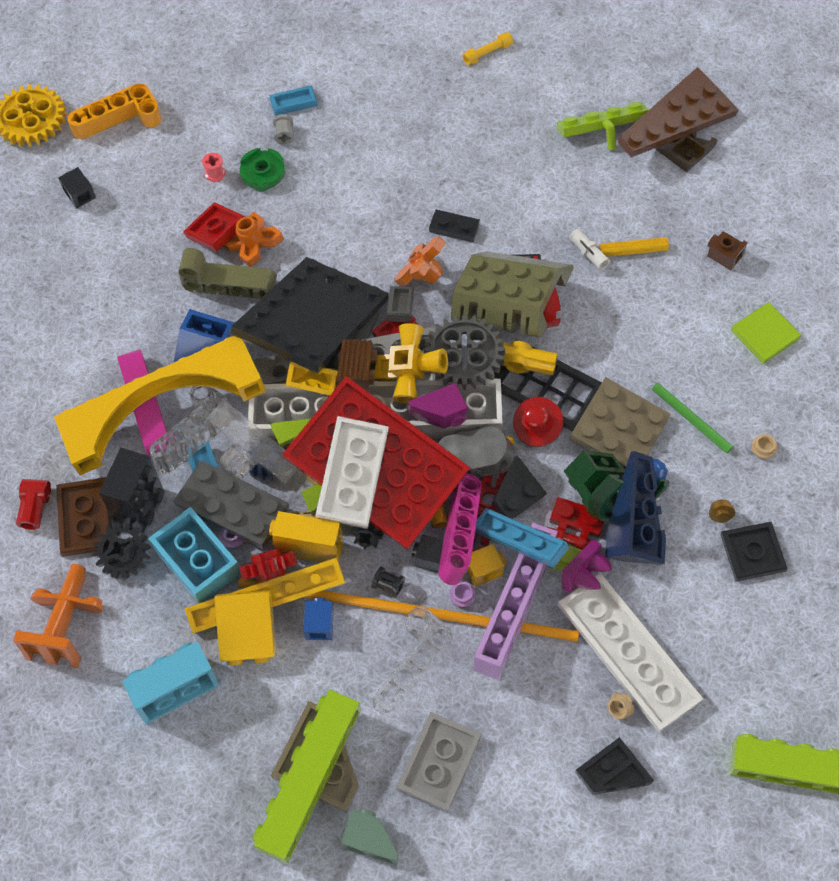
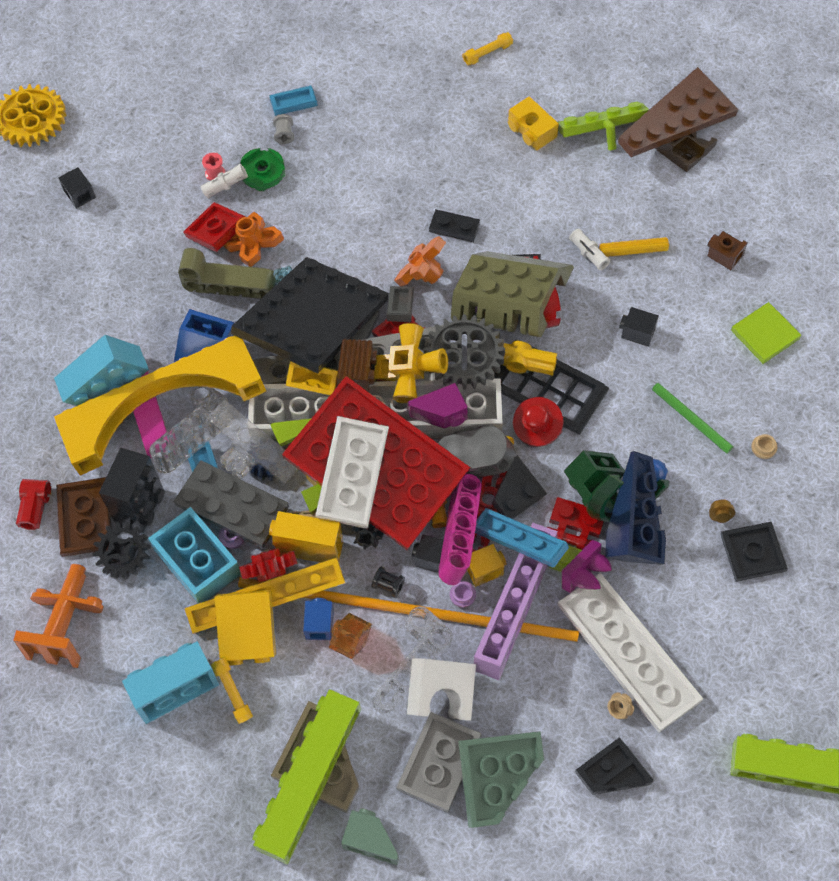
light orange beam [67,83,162,139] -> none
dark tan plate [569,377,671,470] -> none
none -> medium azure brick [54,335,149,406]
none -> white pin [201,164,248,199]
none -> yellow bar [210,657,253,724]
none -> clear light blue arm [273,265,292,284]
none -> clear orange brick [329,613,372,659]
none -> white piece [407,658,476,721]
none -> sand green plate [458,731,544,828]
none -> yellow brick [508,96,559,150]
none -> black brick [619,307,659,347]

